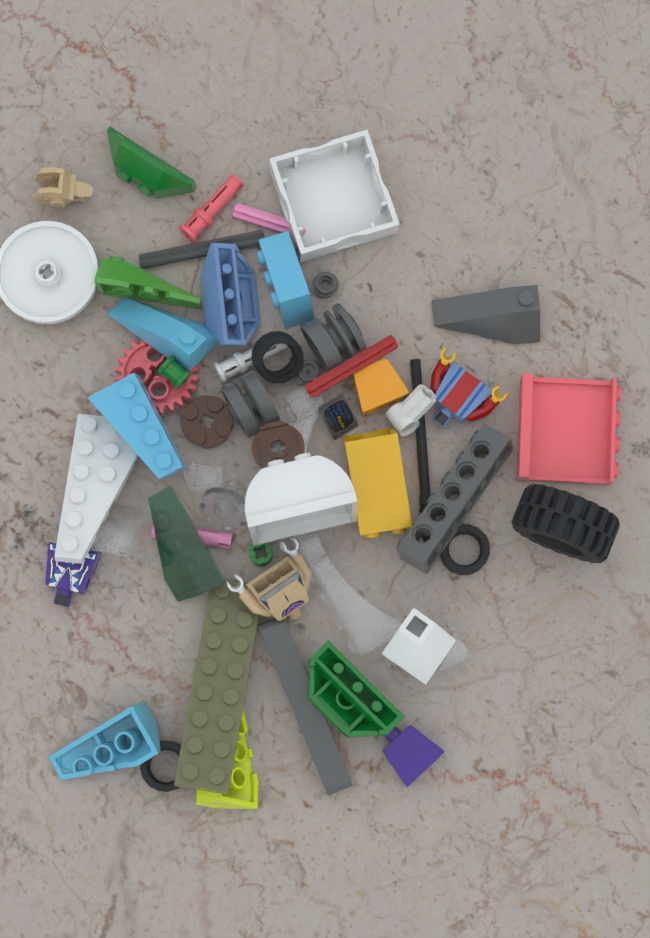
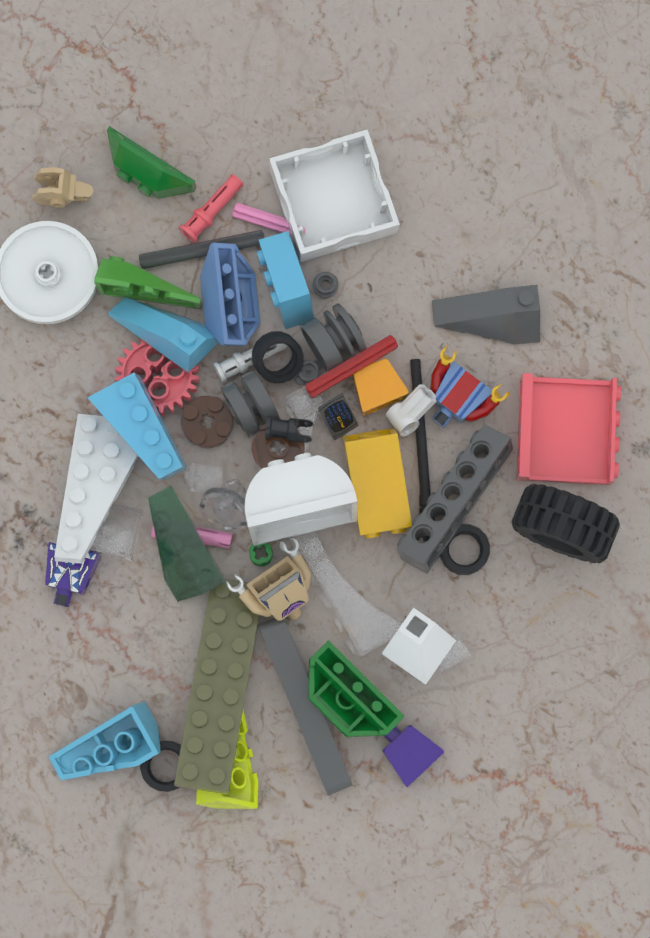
green bush [157,355,192,390] -> none
none -> black piece [265,416,313,443]

